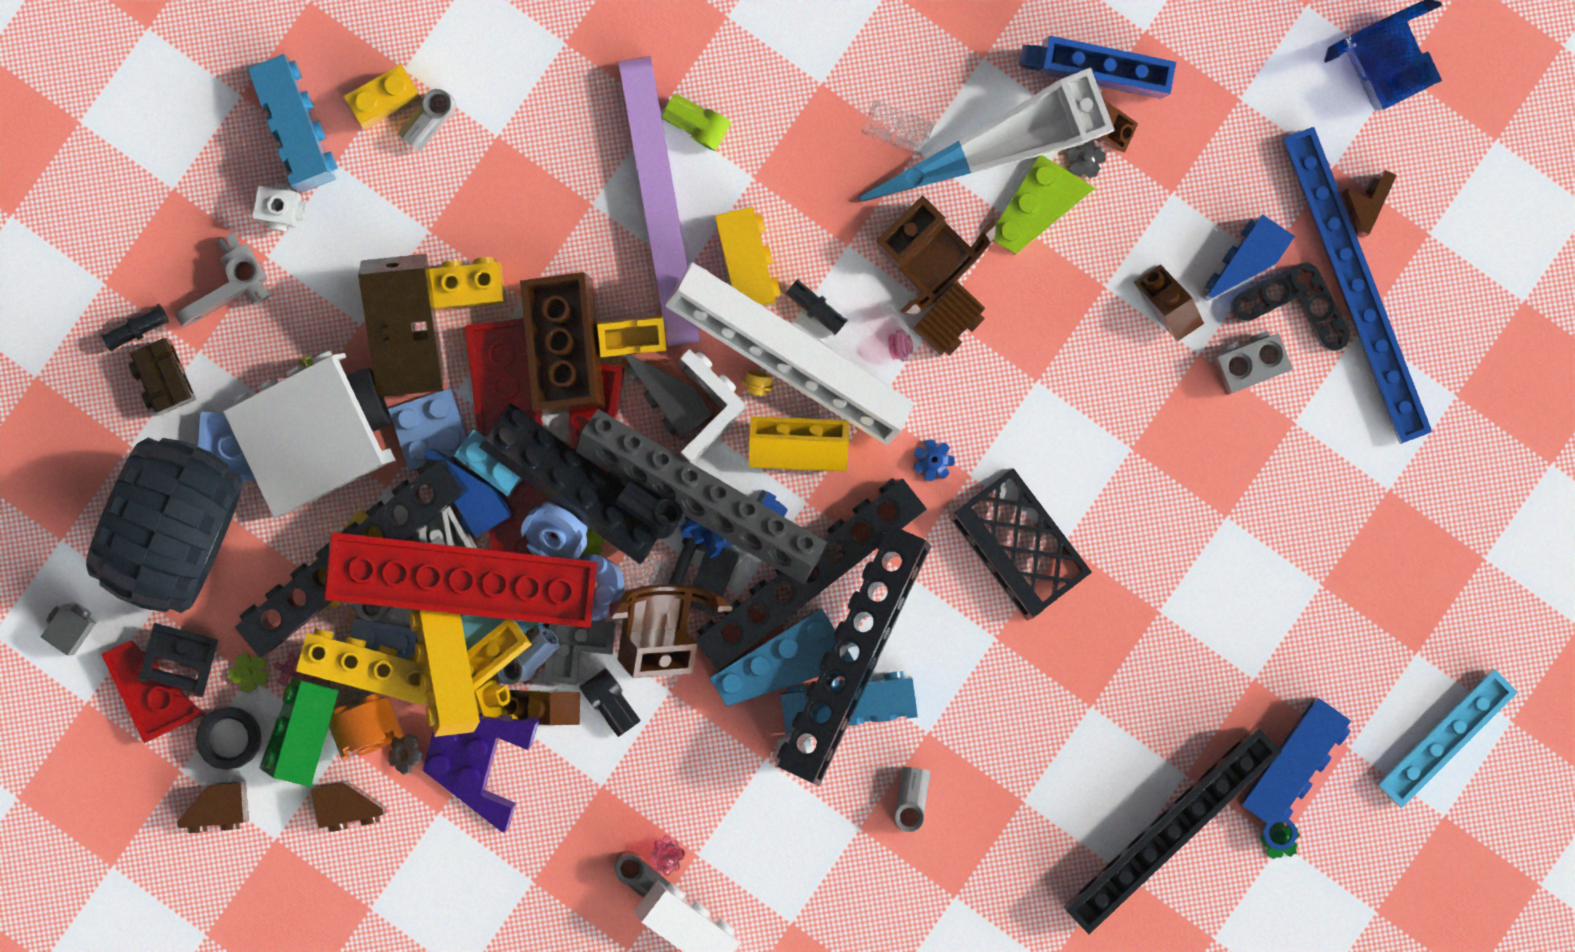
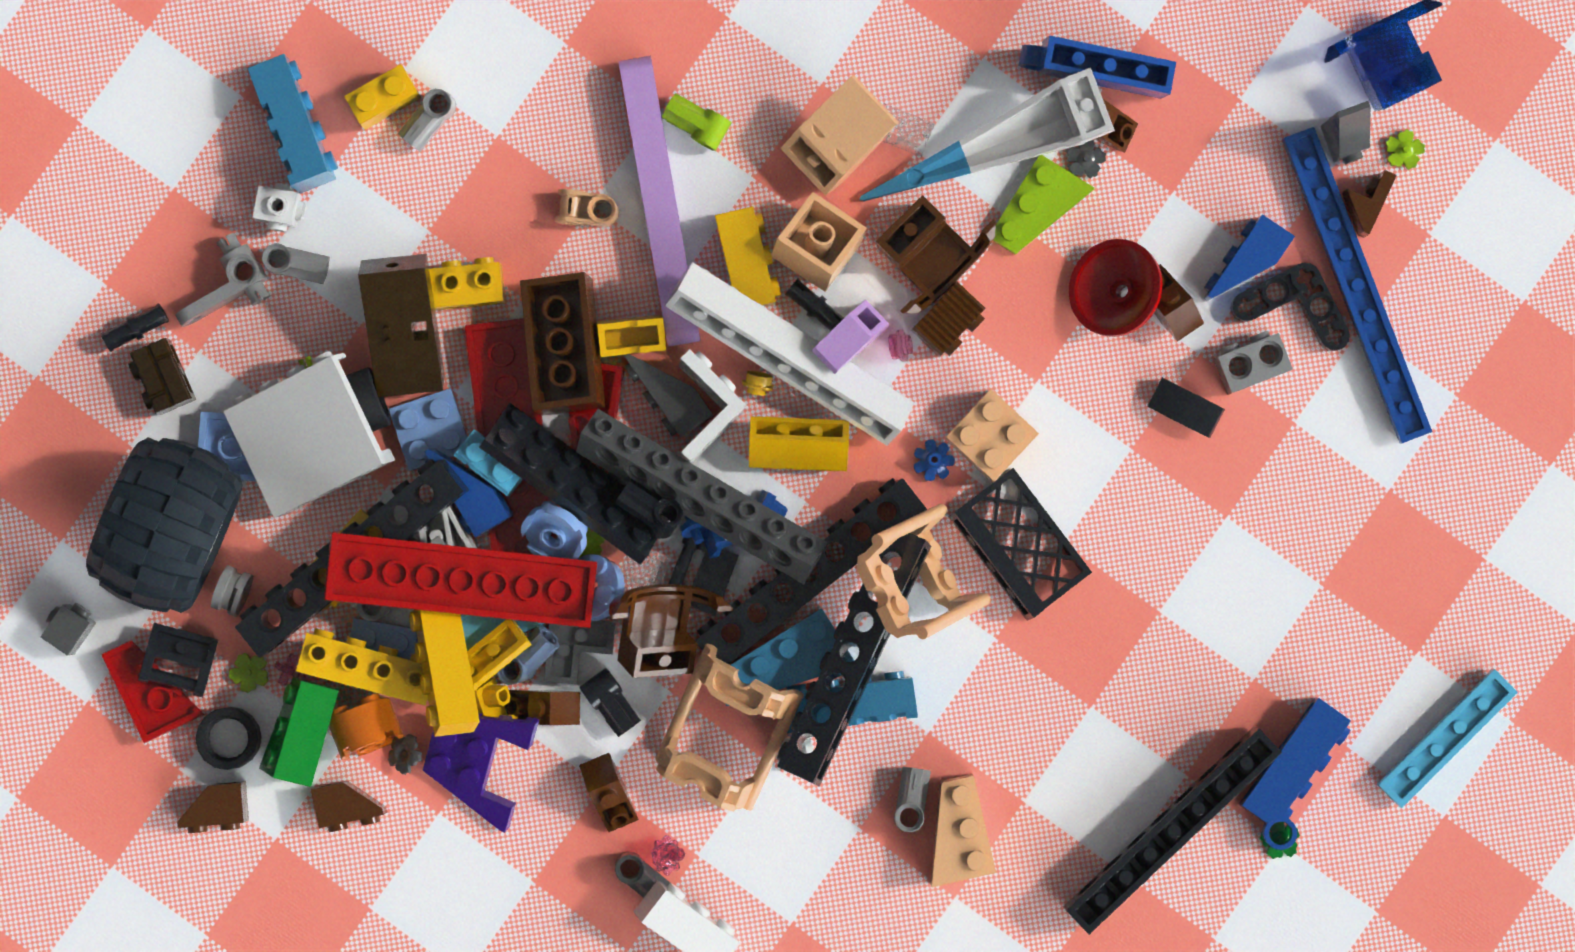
none -> light grey wheel [211,565,254,617]
none -> light grey piece [262,243,330,285]
none -> light nougat piece [555,189,620,227]
none -> reddish brown slope [579,753,639,832]
none -> light nougat piece [655,644,804,811]
none -> light nougat brick [771,192,867,292]
none -> light nougat slope [780,74,899,196]
none -> lavender slope [811,300,889,374]
none -> light nougat piece [857,504,991,640]
none -> light nougat wedge [930,773,996,888]
none -> light nougat brick [944,389,1039,483]
none -> red dish [1069,239,1163,337]
none -> black slope [1147,377,1225,438]
none -> dark grey slope [1320,101,1371,165]
none -> lime plant [1385,129,1425,170]

